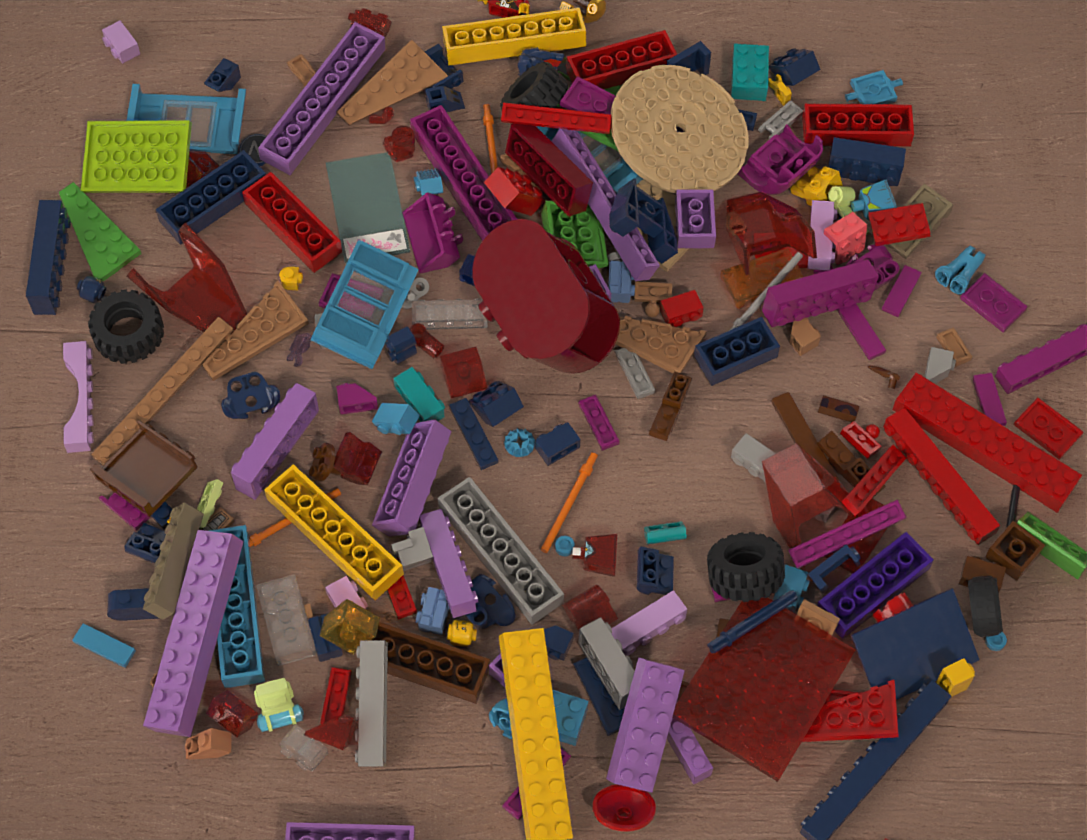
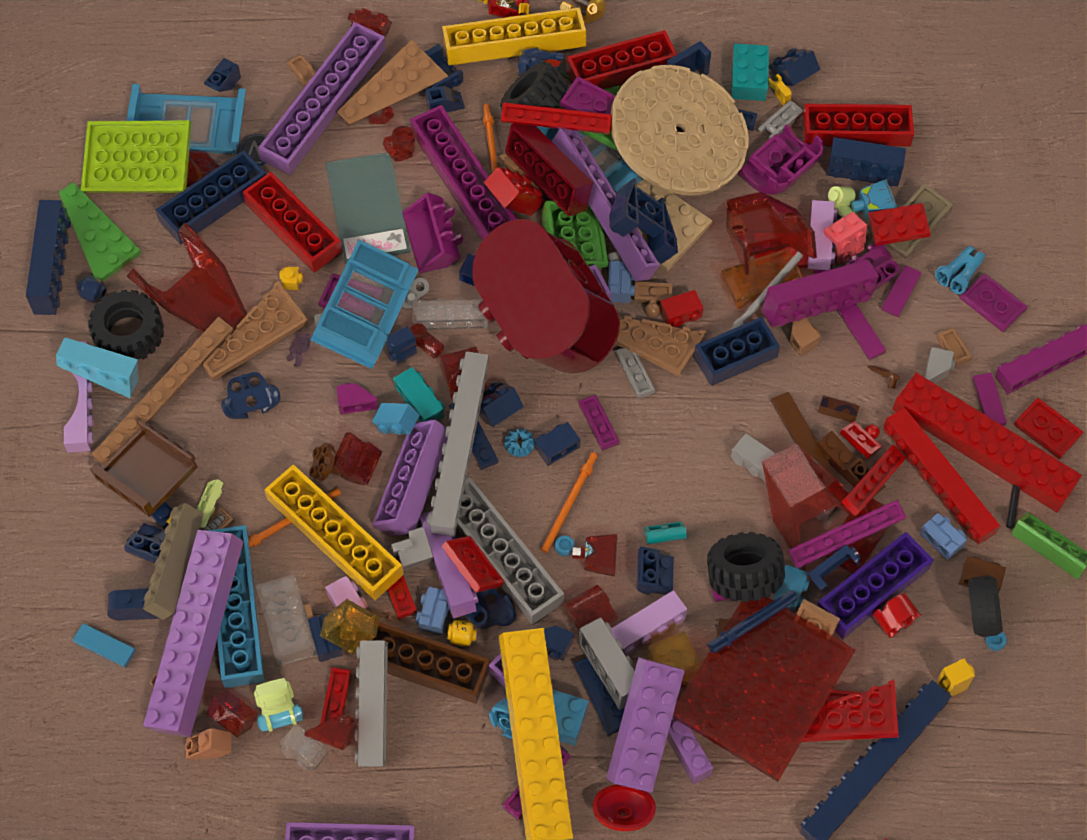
magenta hinge [99,493,150,531] -> none
lavender brick [102,21,140,64] -> none
medium lavender brick [231,383,319,500] -> none
dark azure brick [413,168,443,196] -> none
reddish brown slope [649,372,692,441] -> none
medium lavender brick [675,190,716,248] -> none
yellow brick [790,166,843,206] -> none
dark azure plate [845,70,903,104] -> none
dark blue piece [851,588,980,700] -> none
reddish brown brick [985,521,1045,581] -> none
none -> medium azure wedge [56,338,138,398]
none -> light grey brick [427,352,489,536]
none -> red plate [442,536,505,593]
none -> clear yellow brick [647,631,702,681]
none -> medium blue brick [920,513,967,560]

